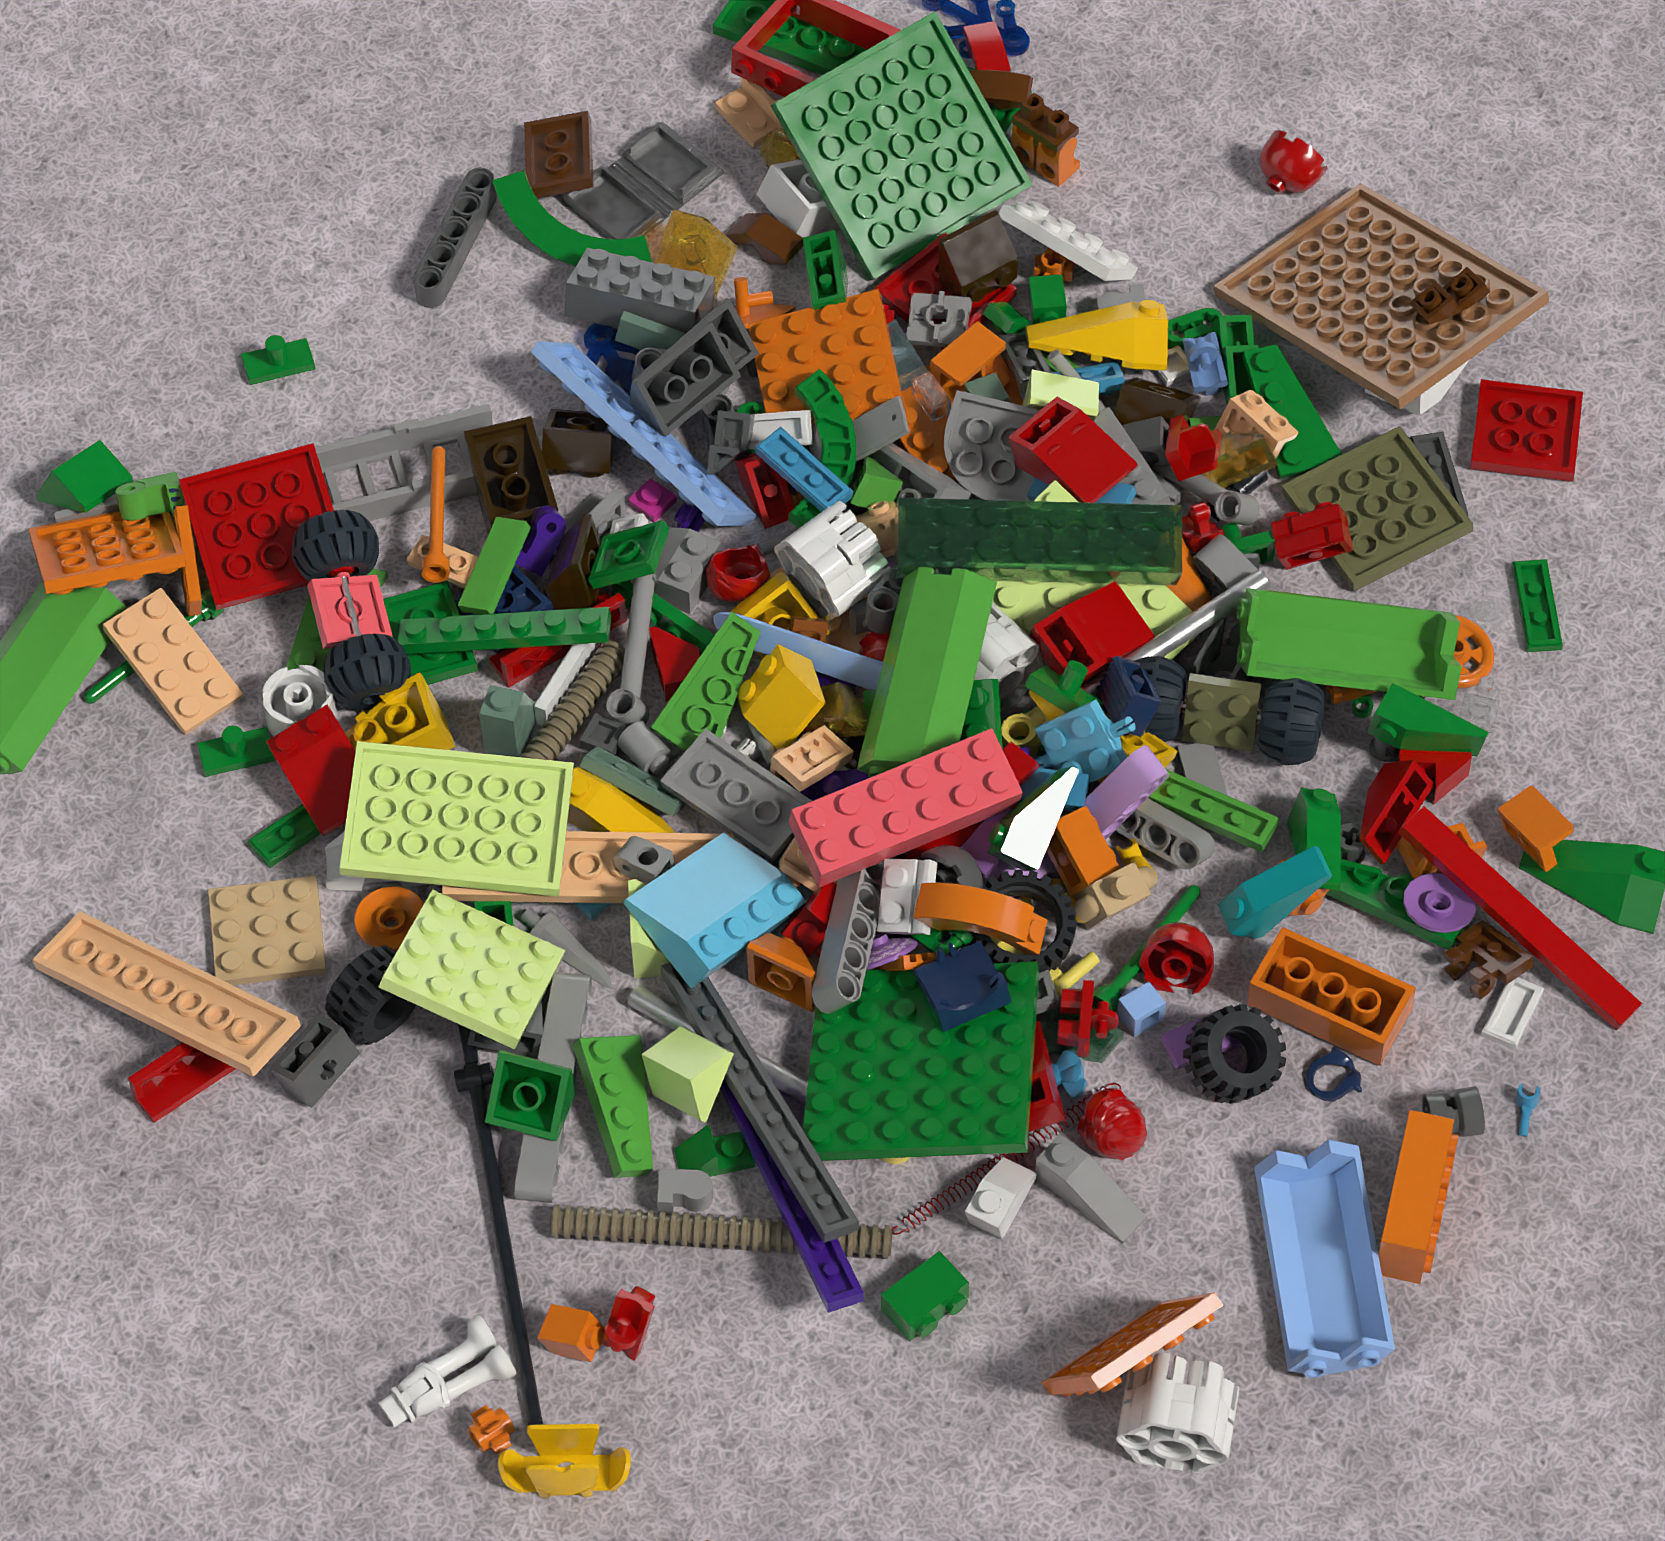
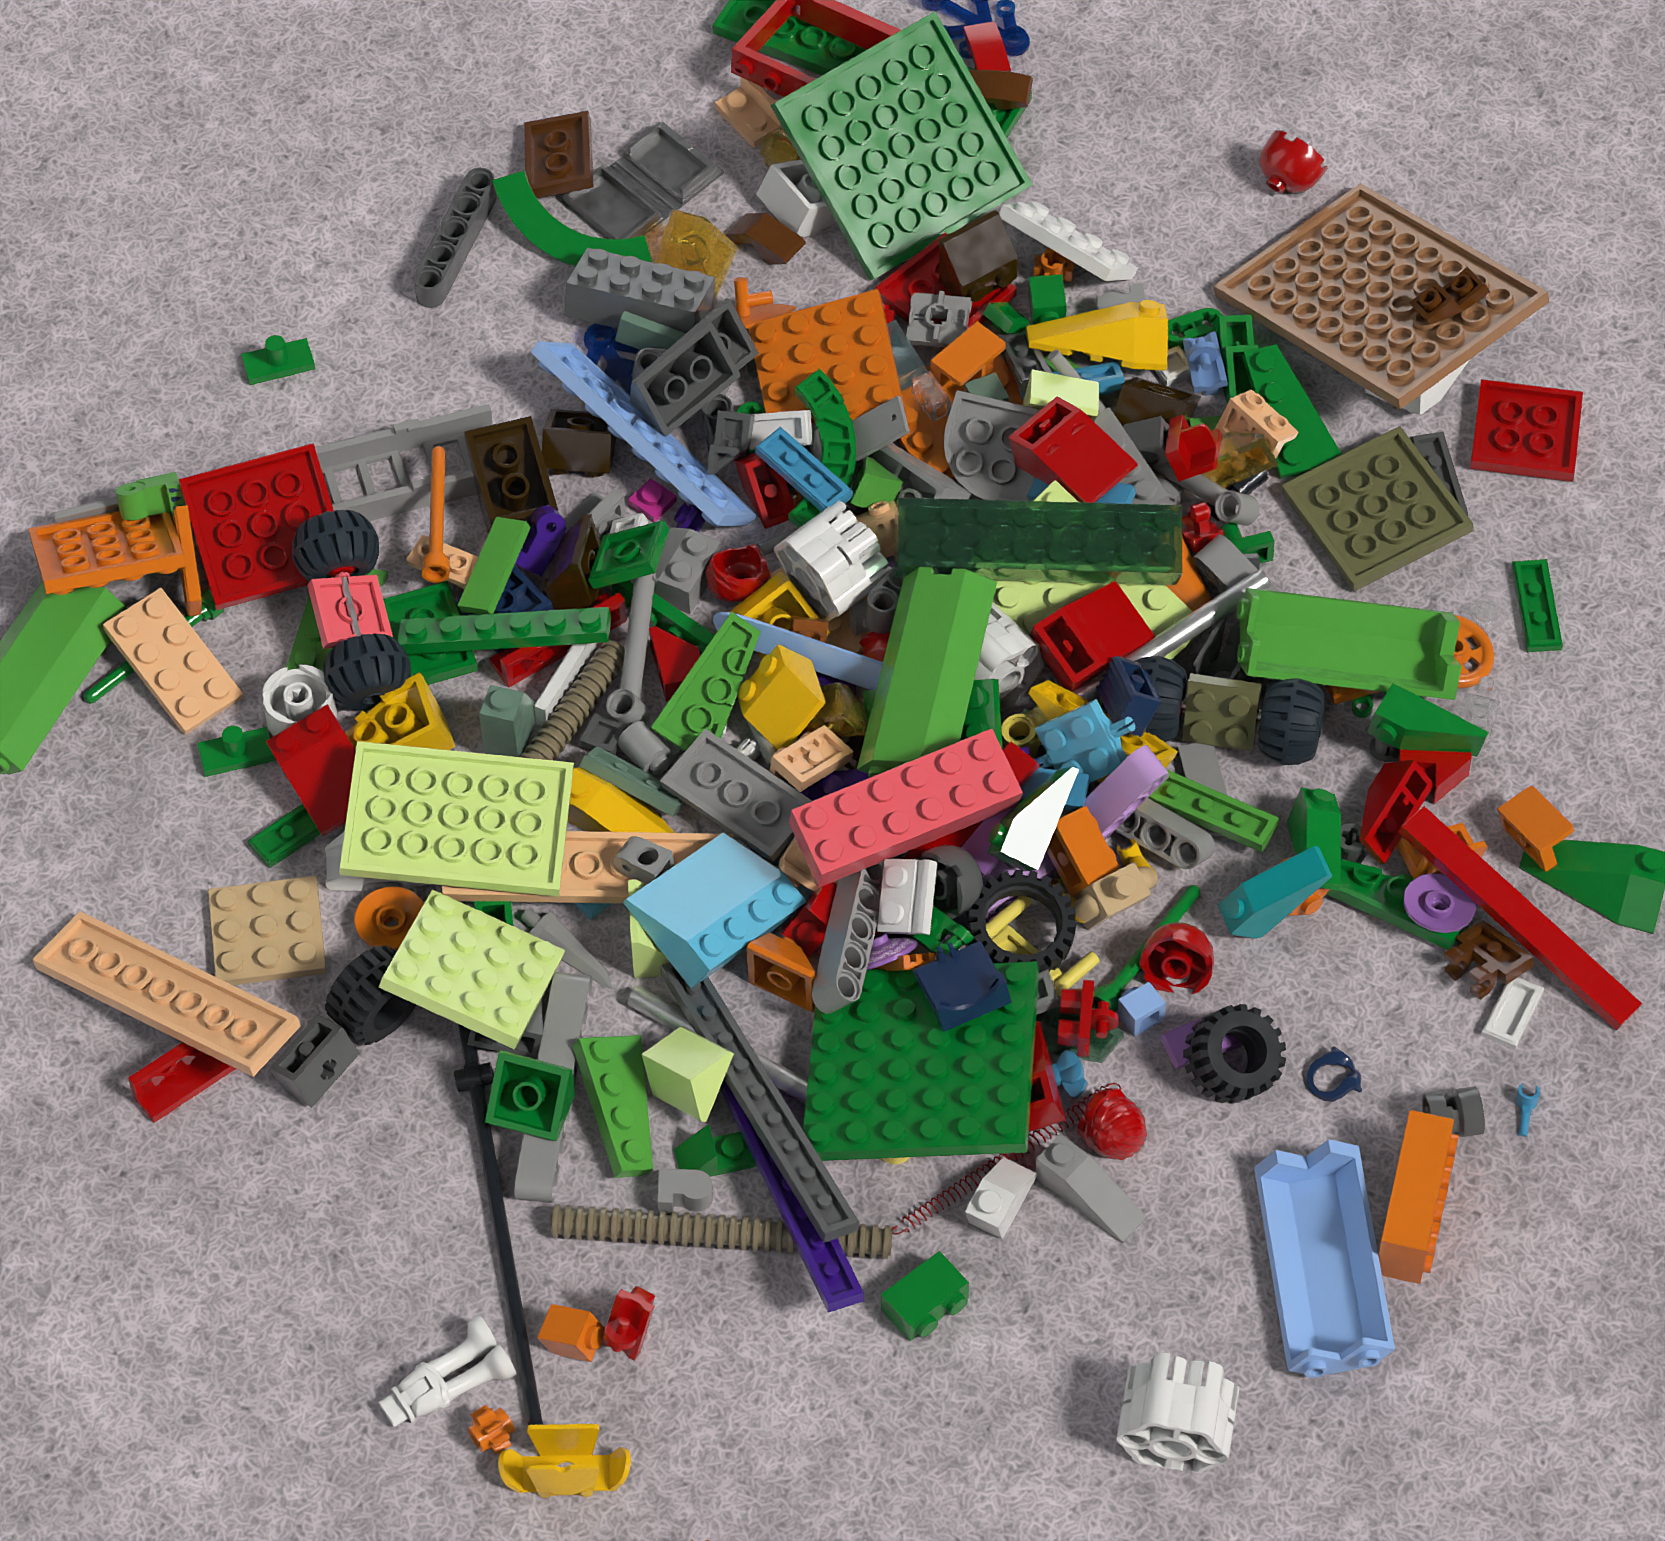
green slope [36,440,134,513] -> none
green slope [803,230,848,310] -> none
orange arch [913,883,1048,955] -> none
hips [1011,93,1080,187] -> none
green tile [1025,661,1104,713] -> none
orange plate [1041,1292,1223,1398] -> none
orange brick [1247,927,1416,1066] -> none
red brick [1271,502,1353,570] -> none

